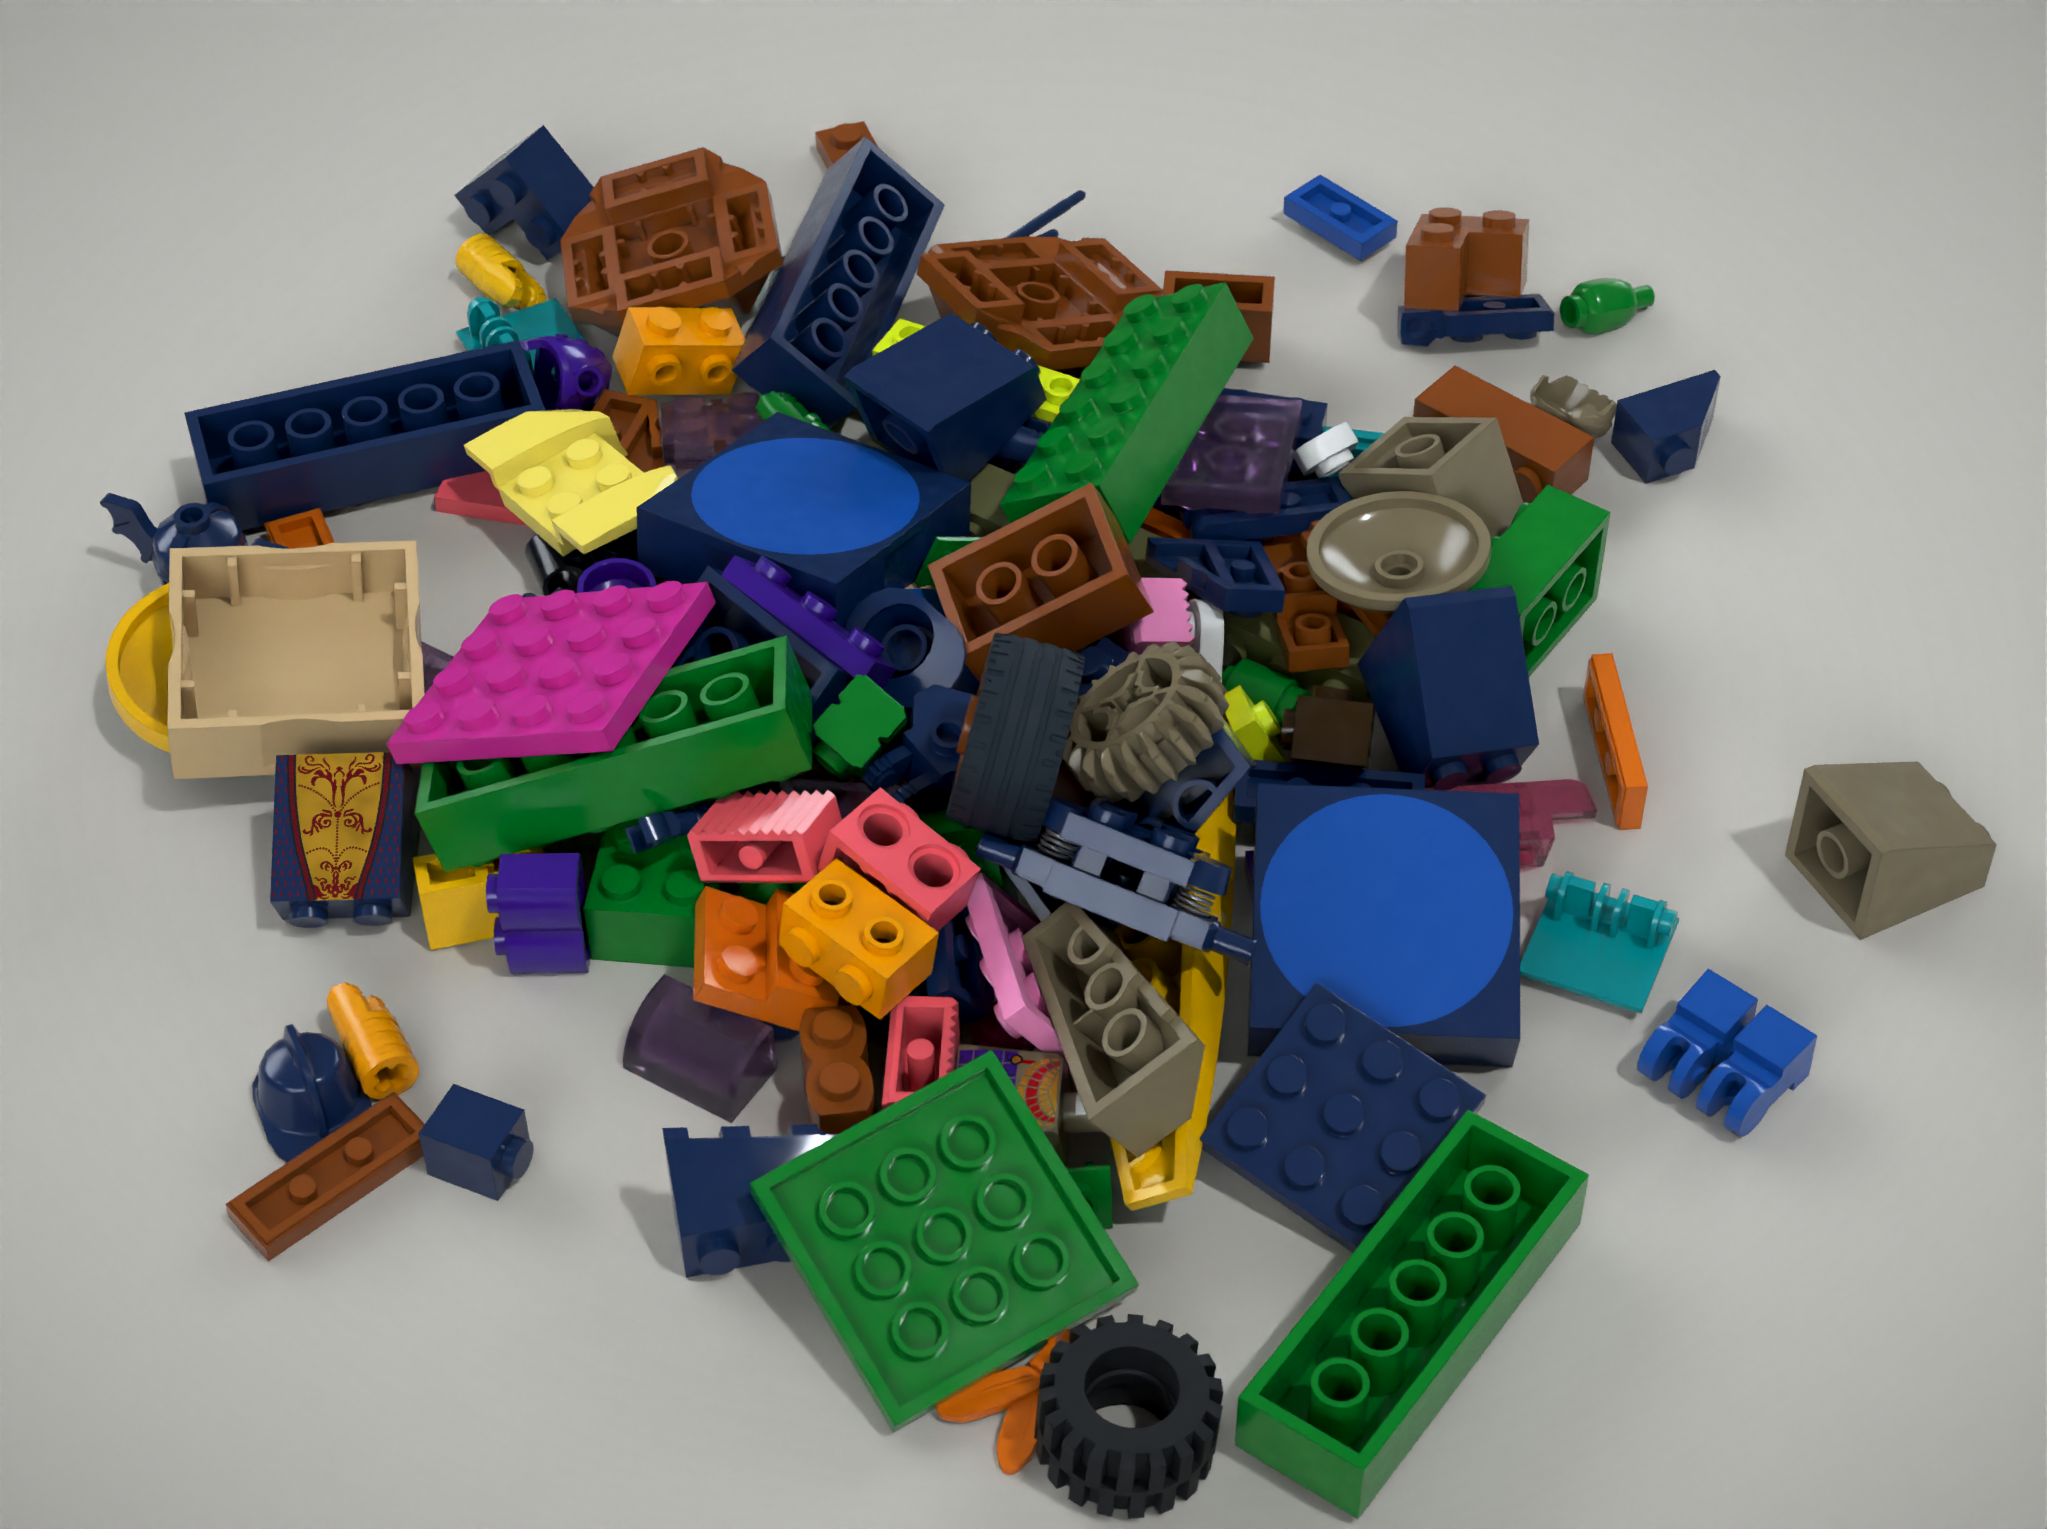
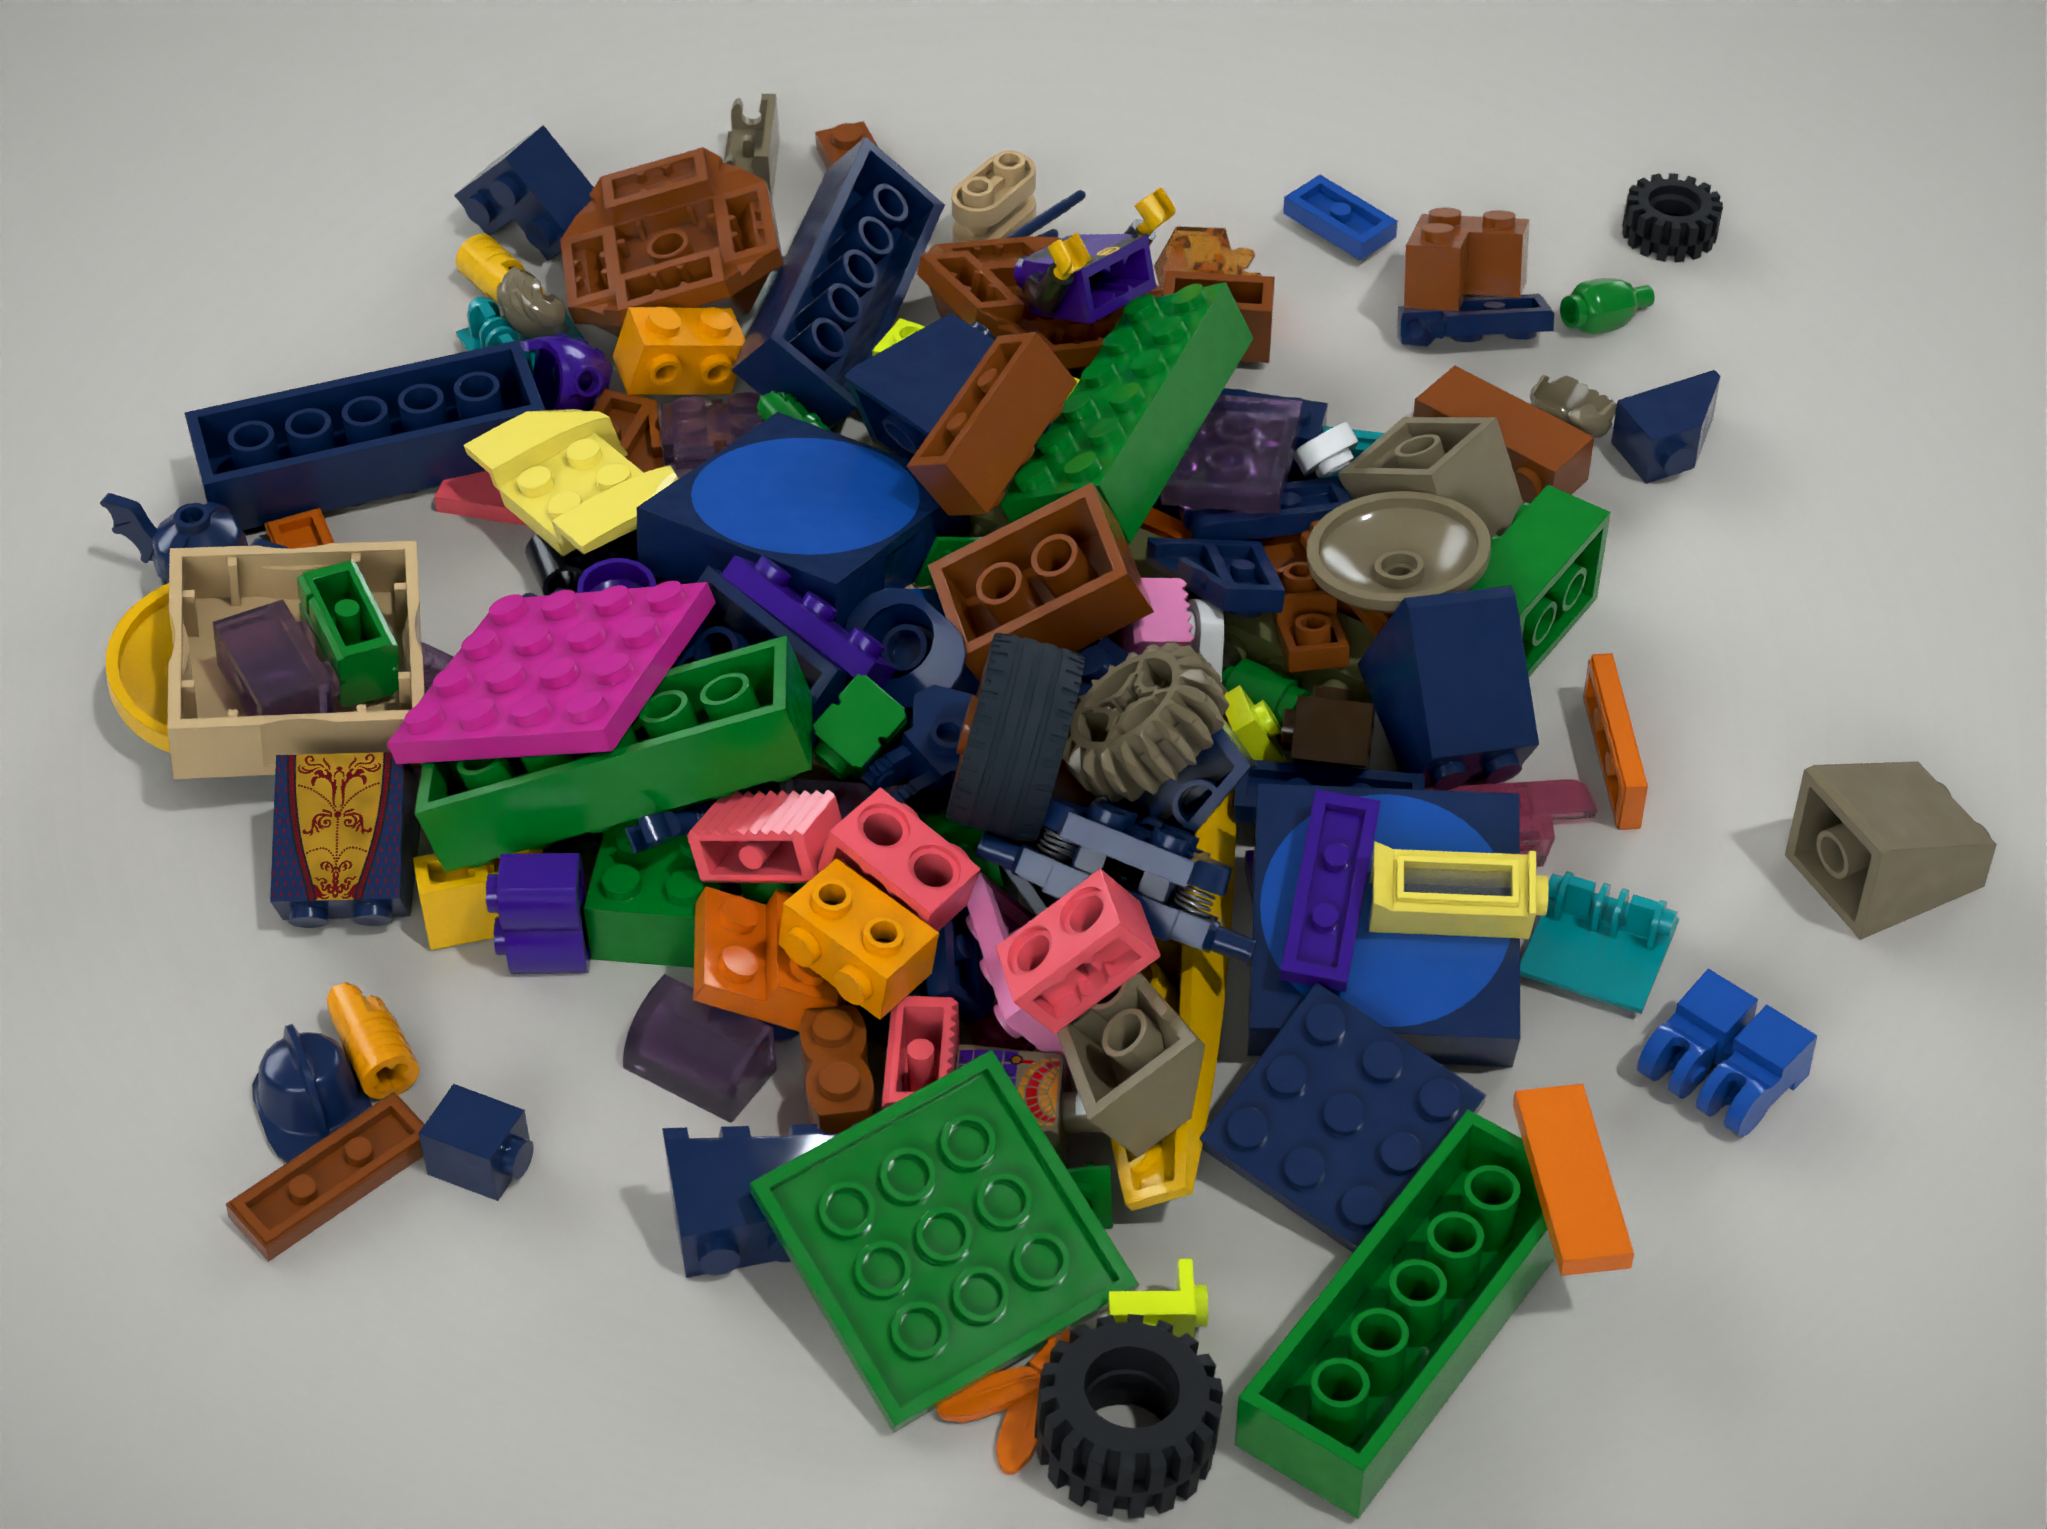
none -> clear purple brick [213,599,340,716]
none -> green brick [297,561,399,707]
none -> dark tan hair [497,266,570,339]
none -> dark tan hinge [724,94,780,198]
none -> dark orange brick [906,332,1077,516]
none -> tan brick [951,150,1036,243]
none -> coral brick [996,868,1161,1034]
none -> torso [1014,187,1176,324]
none -> neon yellow bracket [1107,1259,1208,1338]
none -> clear orange brick [1154,226,1261,294]
none -> dark purple plate [1280,789,1381,992]
none -> light yellow window [1369,841,1548,939]
none -> orange tile [1513,1083,1634,1276]
none -> black tyre [1622,173,1723,262]

